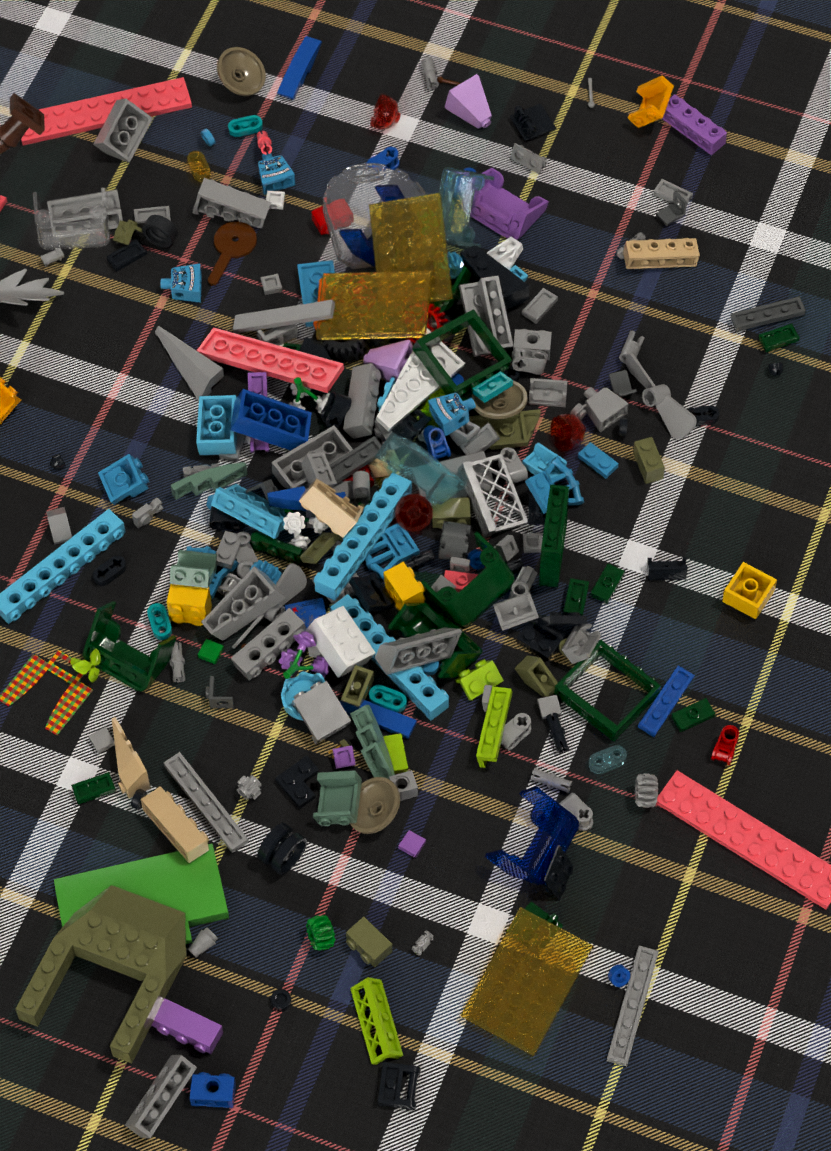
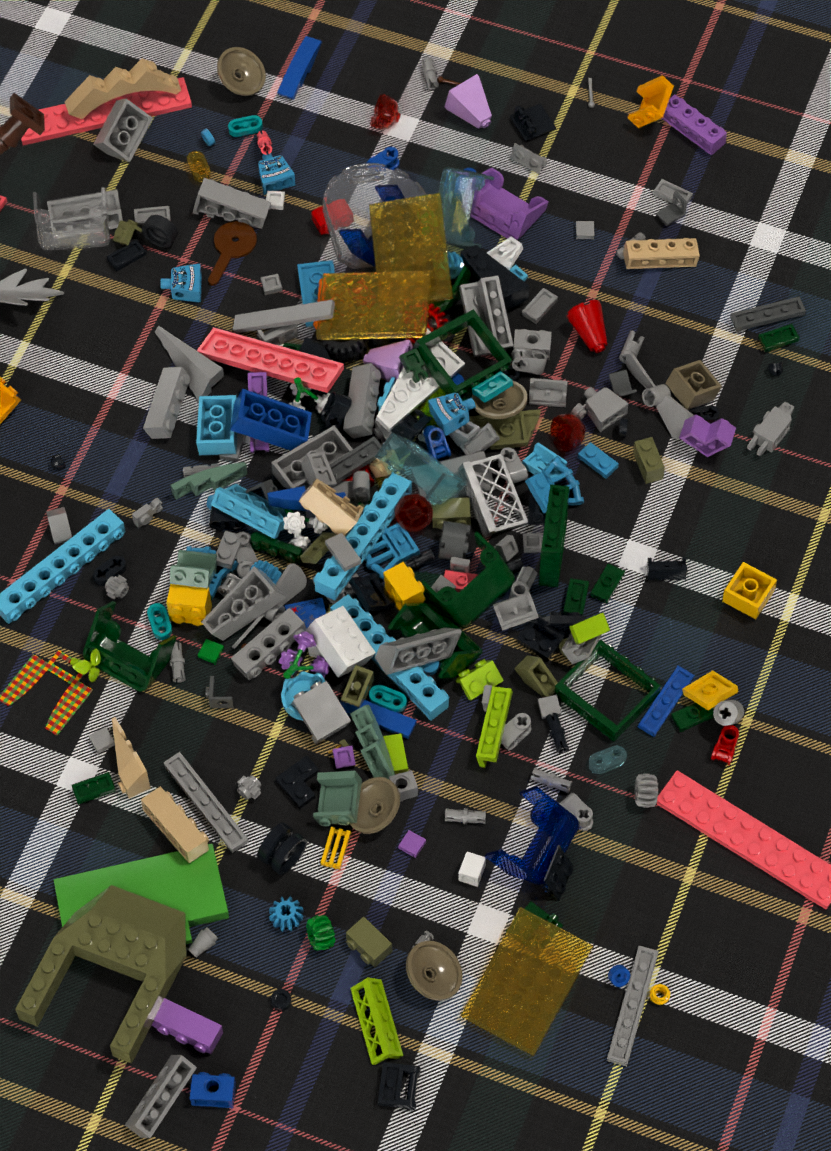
light grey pin [40,247,64,267] -> none
dark azure plate [98,454,149,505] -> none
black tile [131,789,147,810] -> none
blue tile [467,549,485,569] -> none
none -> tan arch [65,58,181,119]
none -> light grey gear [105,575,129,599]
none -> light grey brick [143,367,190,439]
none -> dark azure gear [269,896,303,932]
none -> yellow tile [321,827,351,870]
none -> light grey tile [325,533,361,572]
none -> dark green plate [399,348,428,383]
none -> dark tan dish [406,941,462,1001]
none -> light grey pin [445,808,486,824]
none -> white panel [459,852,486,887]
none -> red cone [566,300,608,353]
none -> lime tile [569,612,610,644]
none -> light grey tile [576,221,594,239]
none -> yellow plate [649,984,670,1005]
none -> dark tan brick [665,360,722,410]
none -> medium lavender brick [679,414,736,457]
none -> yellow plate [682,670,738,710]
none -> light grey piece [713,700,744,726]
none -> light grey hinge [747,402,794,456]

